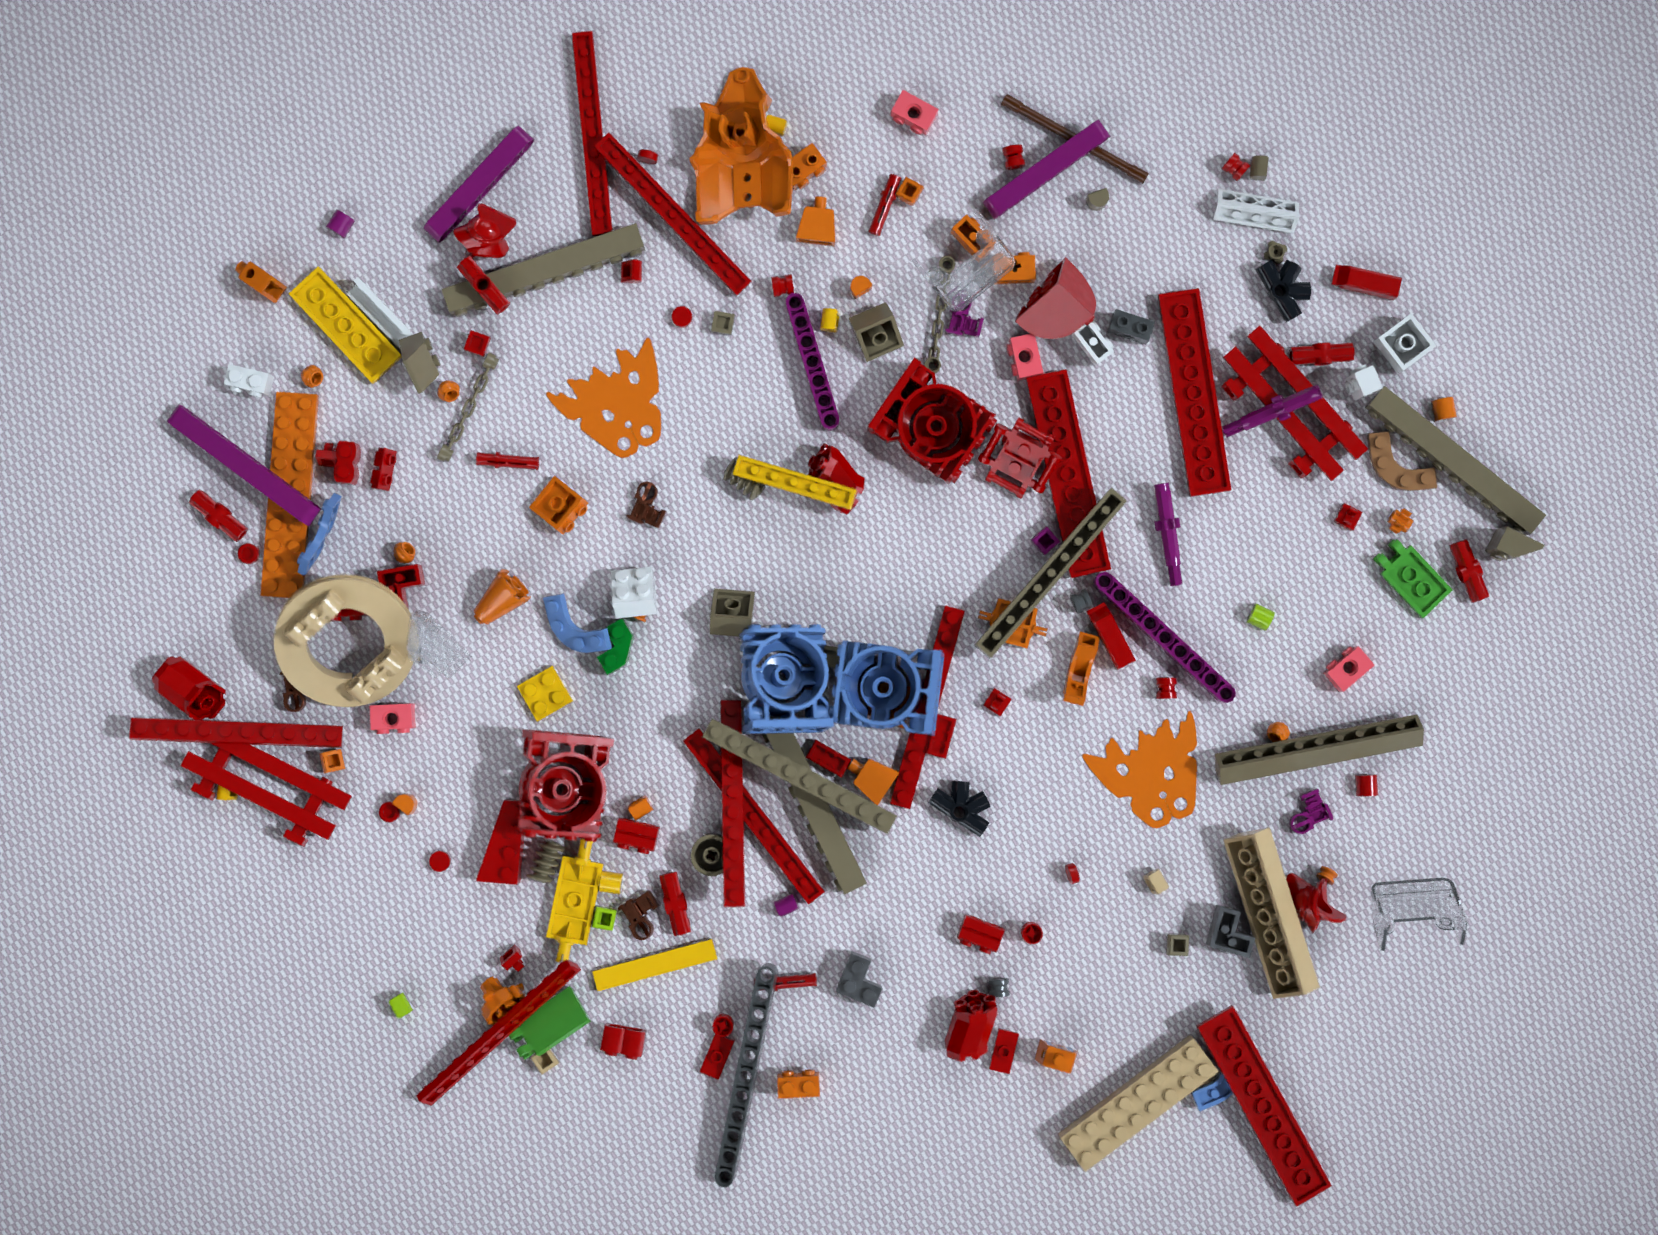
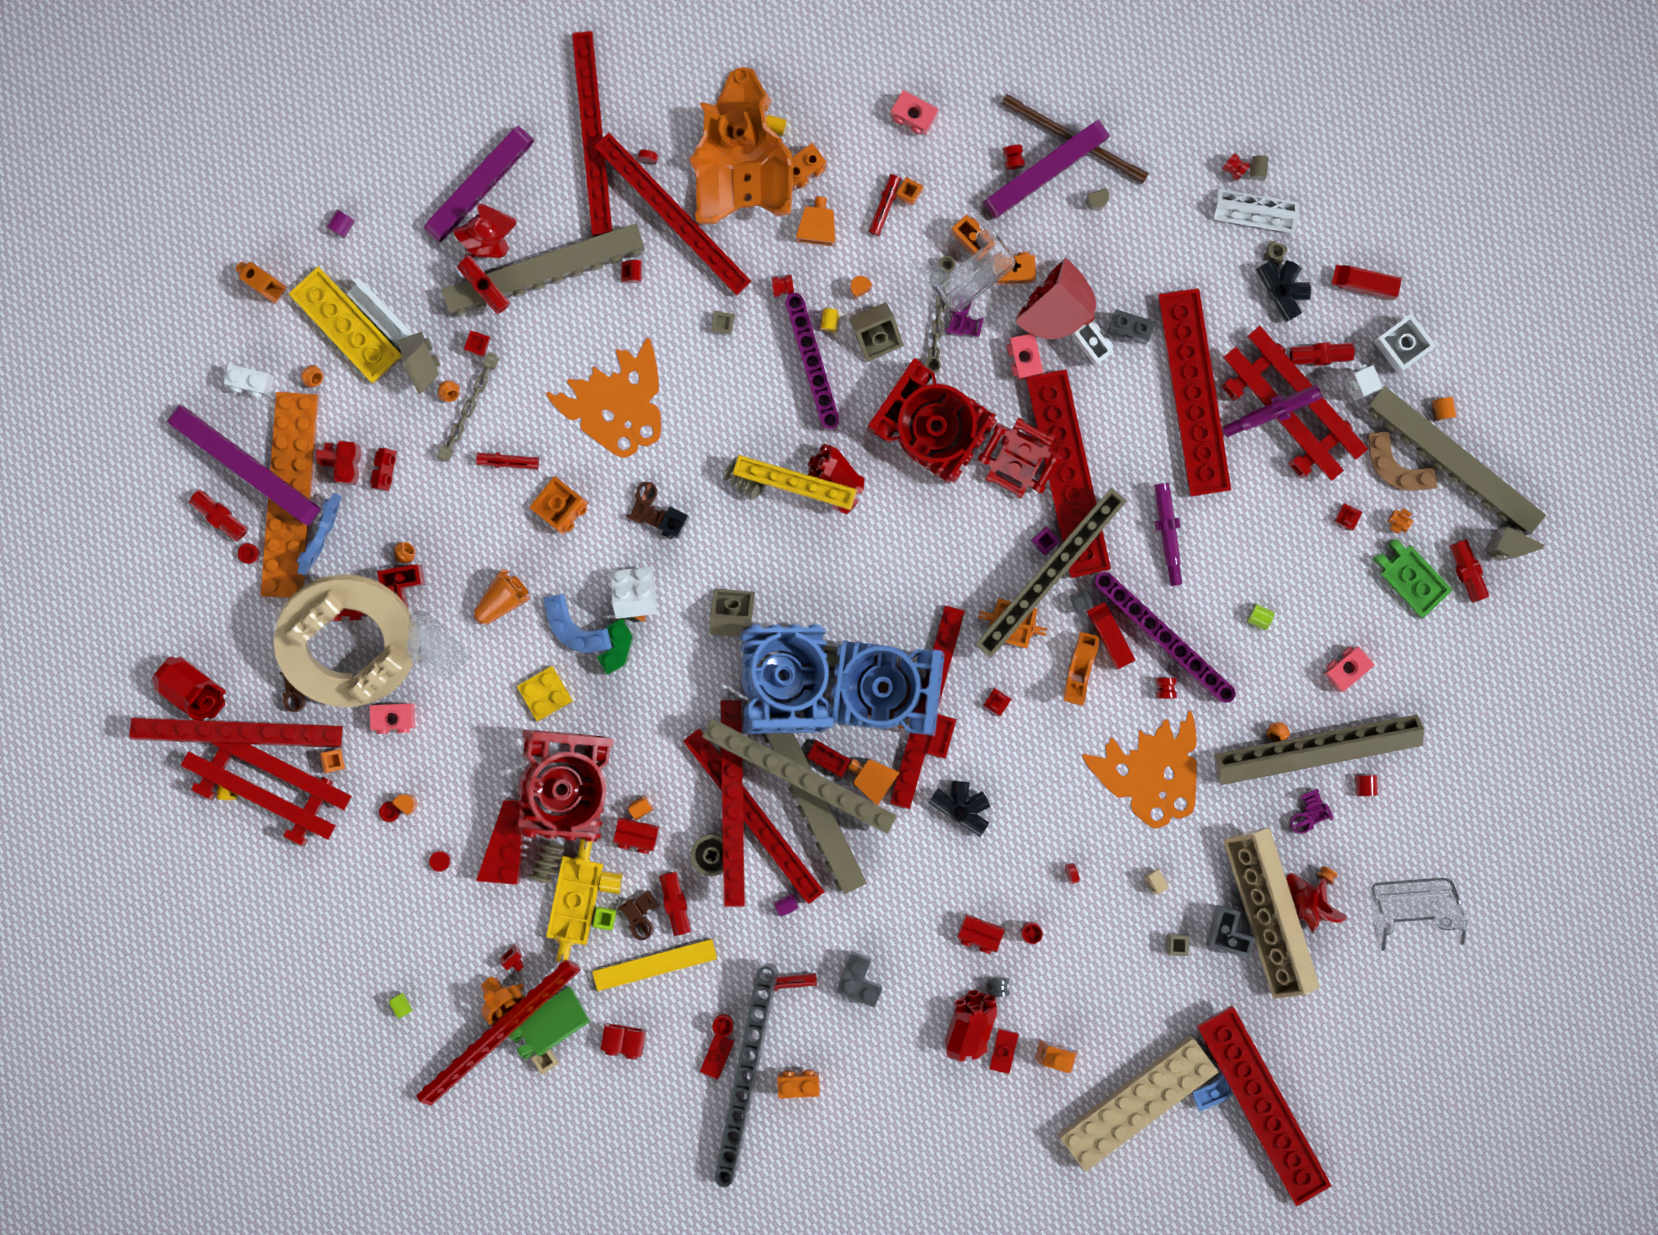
red tile [672,306,693,328] -> none
none -> black brick [659,506,689,540]

